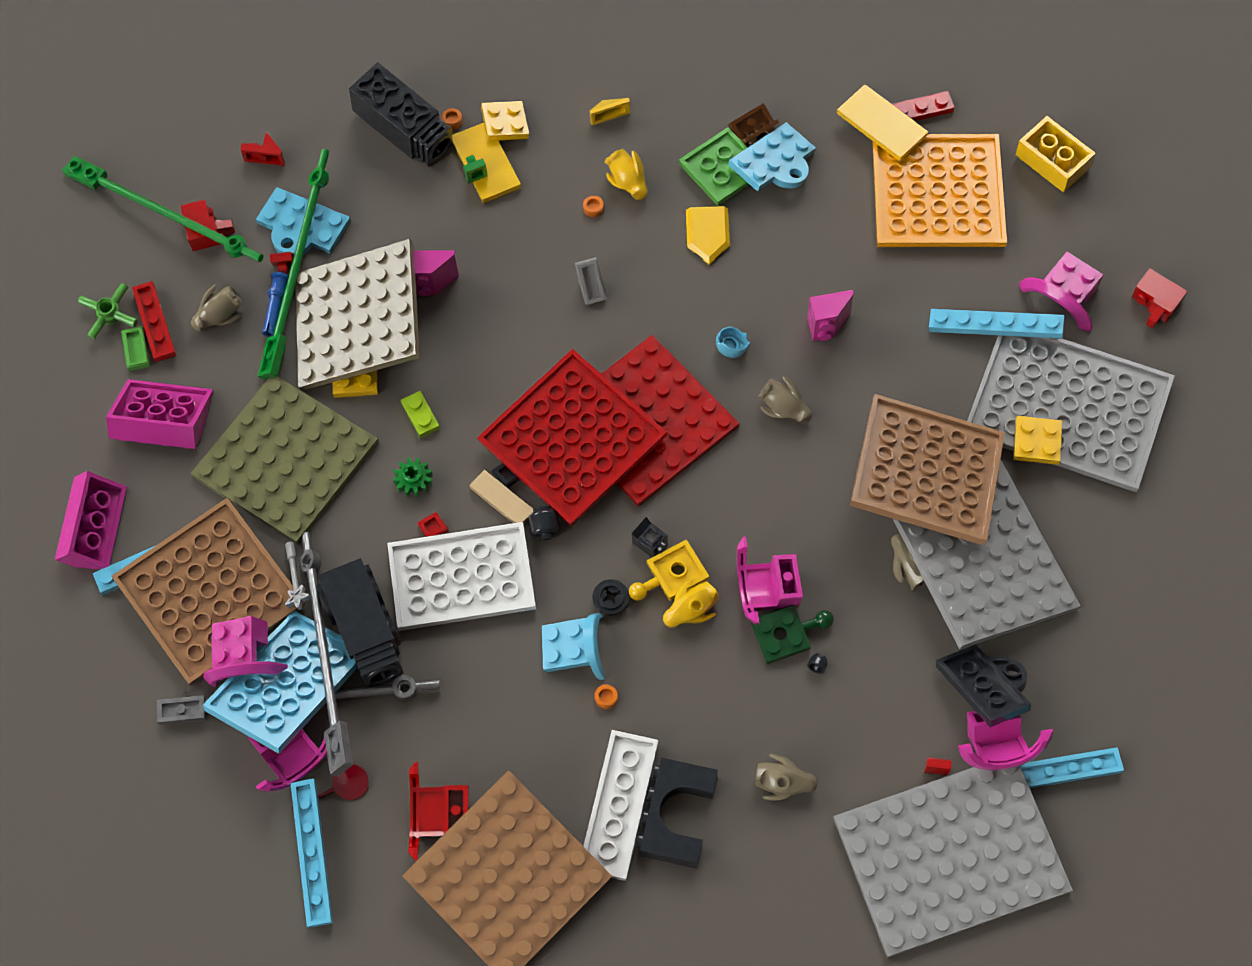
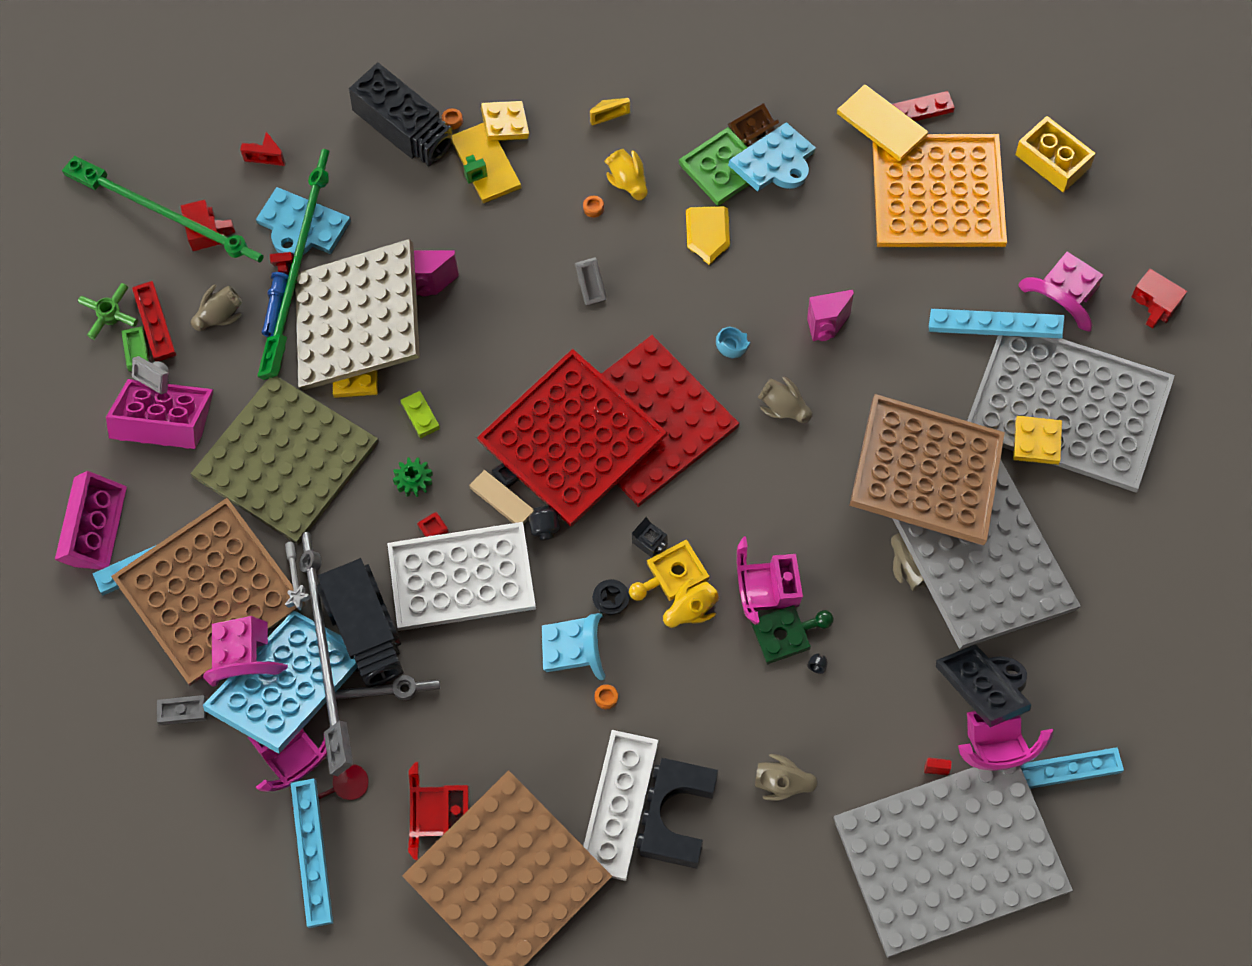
none -> light grey tile [132,356,169,394]

